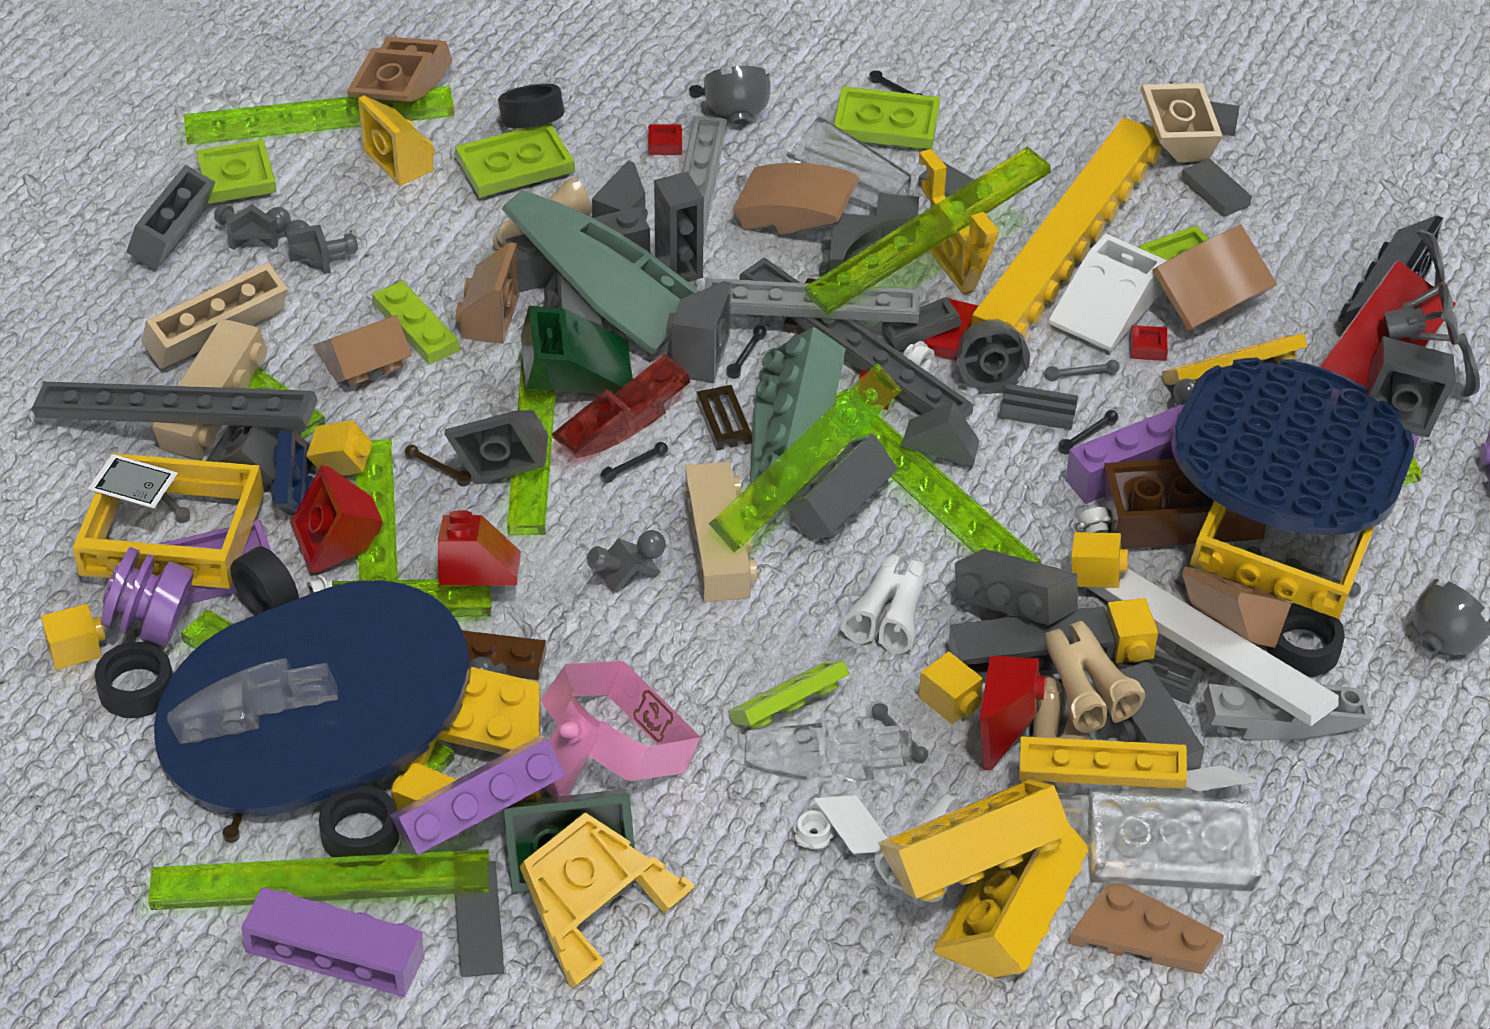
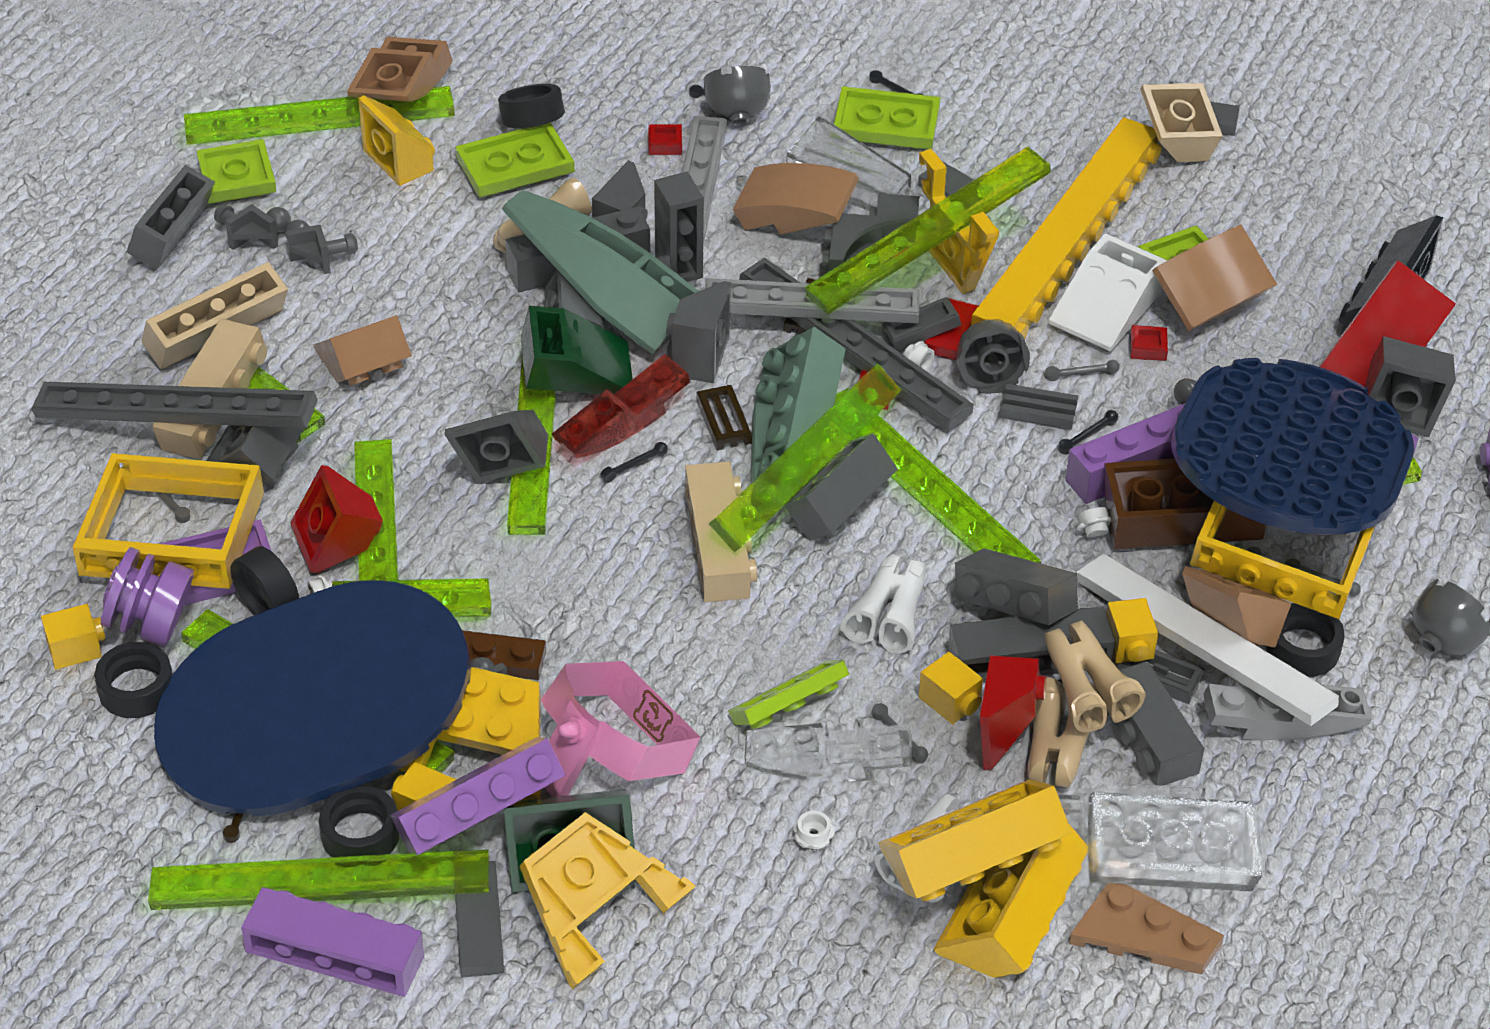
sticker [88,454,178,508] -> none
clear slope [167,658,338,744] -> none
dark blue wing [271,431,314,515] -> none
yellow brick [306,420,373,476] -> none
lime plate [372,280,460,365] -> none
dark brown hinge [404,444,471,486] -> none
red slope [437,510,521,585] -> none
medium nougat slope [455,242,519,344] -> none
dark grey piece [587,530,666,593] -> none
black hinge [727,325,767,379] -> none
white sticker [813,795,887,854] -> none
dark grey slope [902,401,980,467] -> none
yellow plate [1019,736,1187,789] -> none
yellow brick [1071,532,1129,588] -> none
yellow plate [1162,333,1308,385] -> none
dark grey tile [1181,158,1252,217] -> none
white sticker [1186,765,1258,791] -> none
dark grey plant [1383,230,1480,397] -> none

